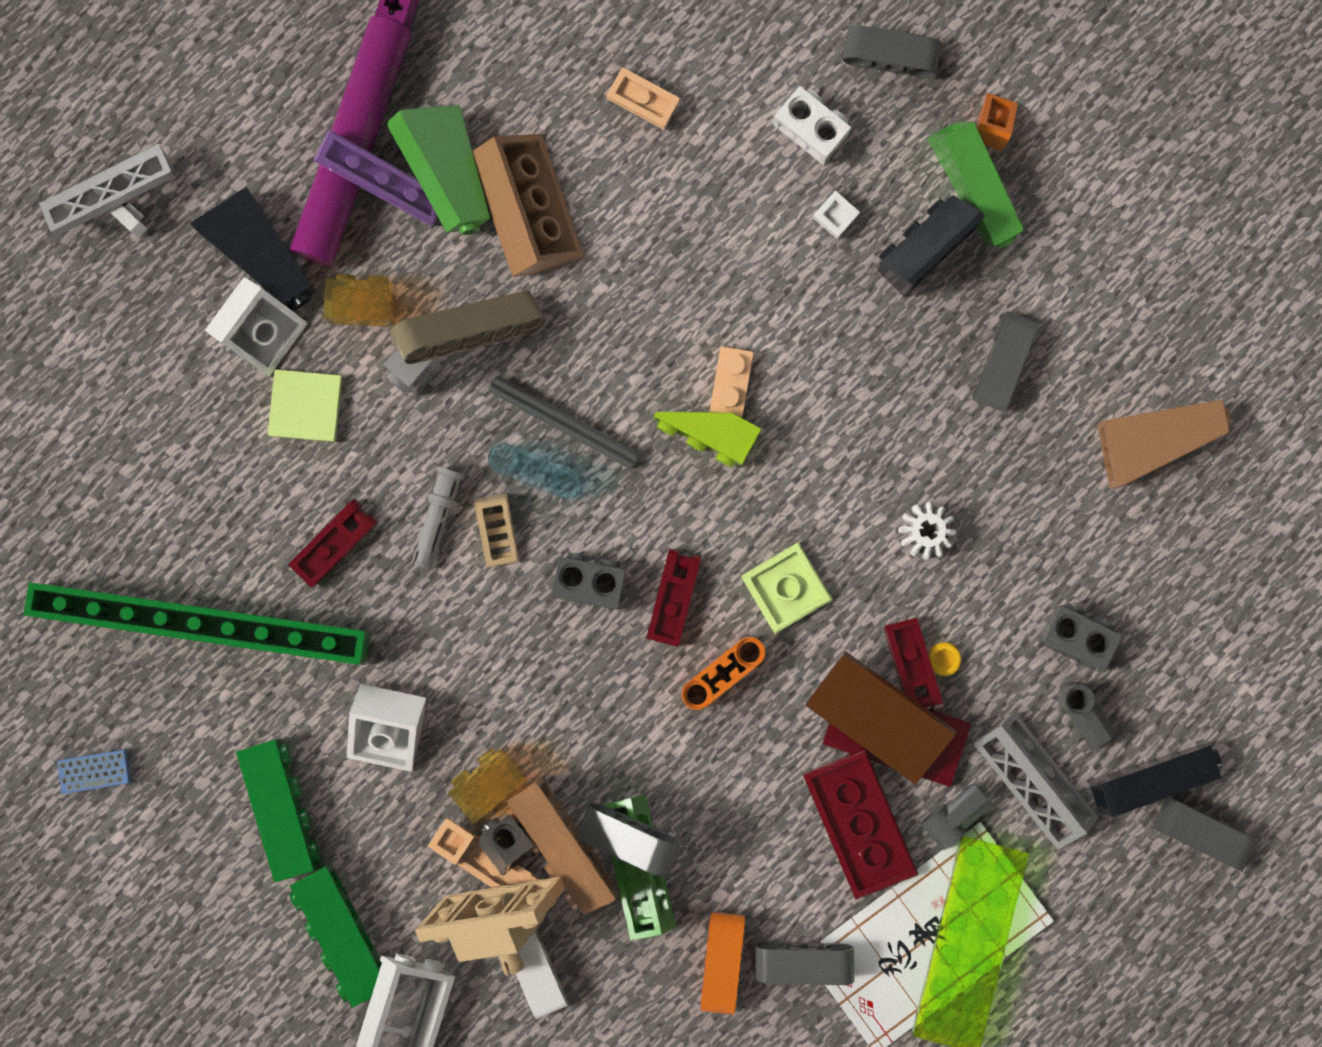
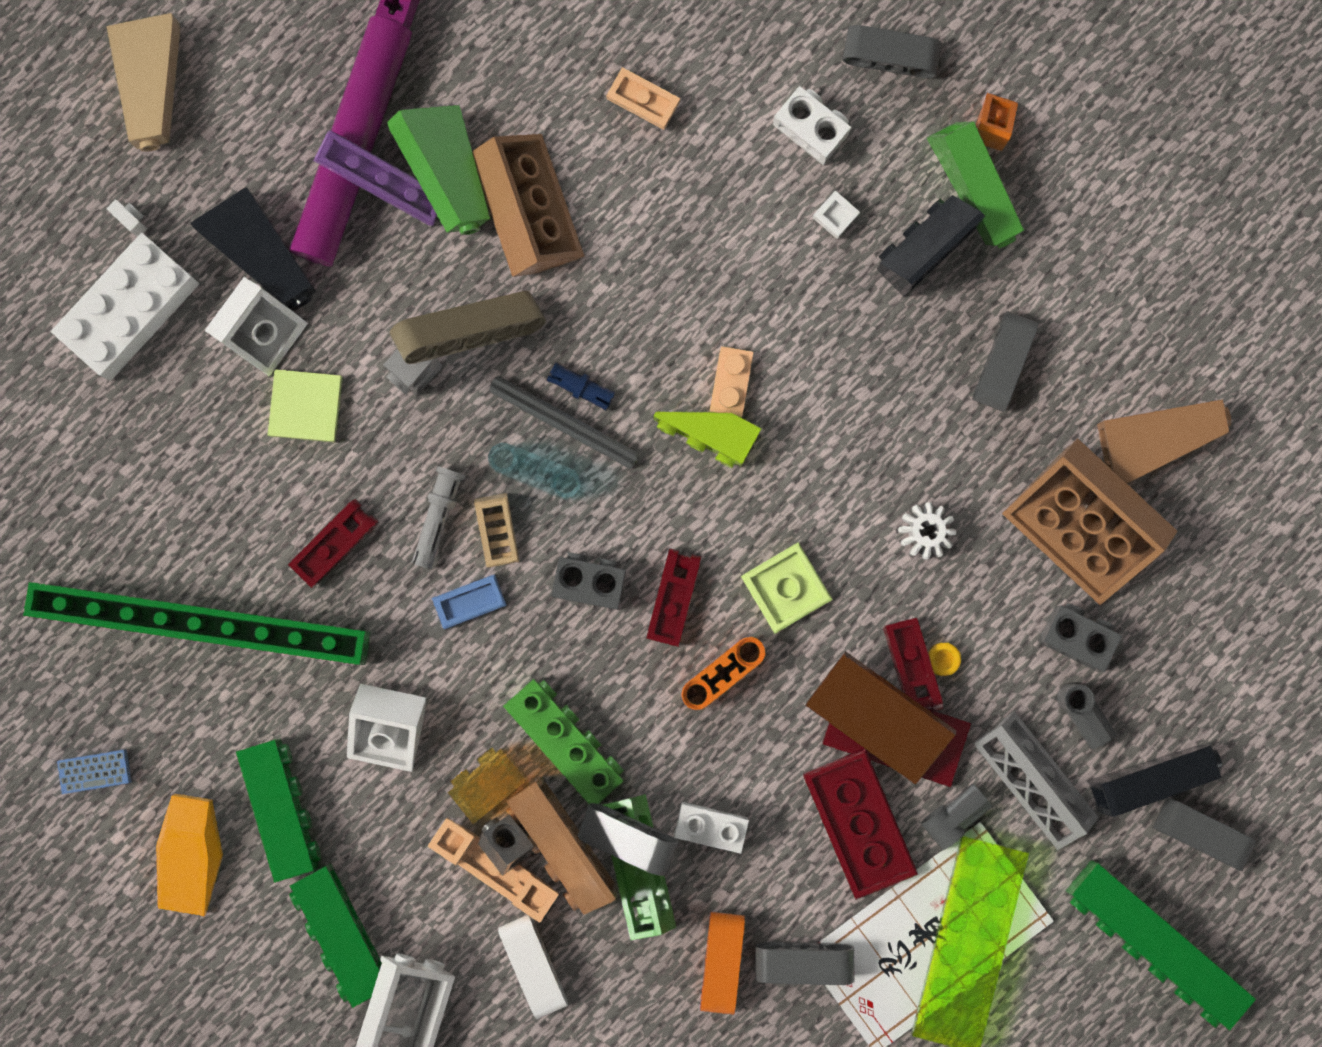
light grey fence [39,143,176,237] -> none
clear yellow brick [323,274,397,327] -> none
tan brick [415,876,565,976] -> none
none -> white brick [50,232,200,381]
none -> tan slope [106,13,180,152]
none -> light orange piece [156,794,223,916]
none -> medium blue tile [432,574,507,630]
none -> bright green brick [503,679,624,804]
none -> dark blue pin [547,362,616,411]
none -> white brick [674,802,749,854]
none -> medium nougat slope [1002,438,1178,605]
none -> green brick [1065,860,1256,1031]

